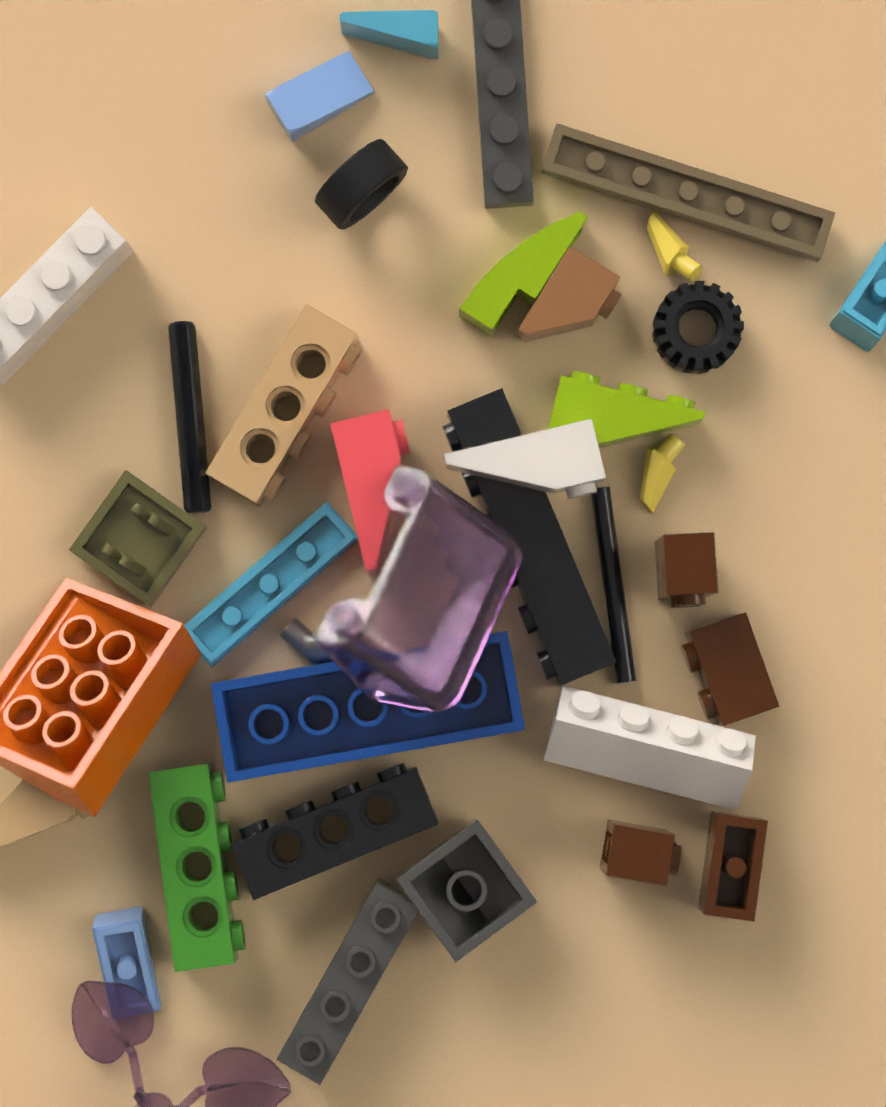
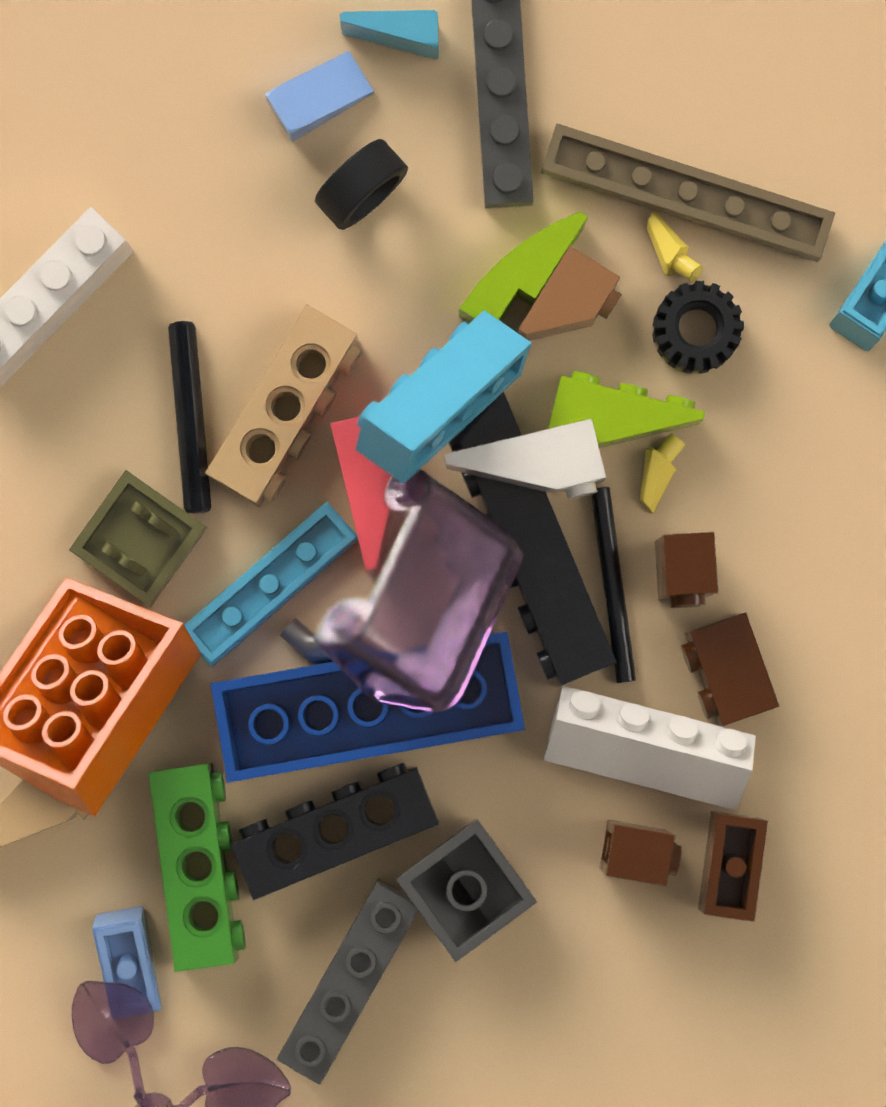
none -> medium azure brick [355,310,532,484]

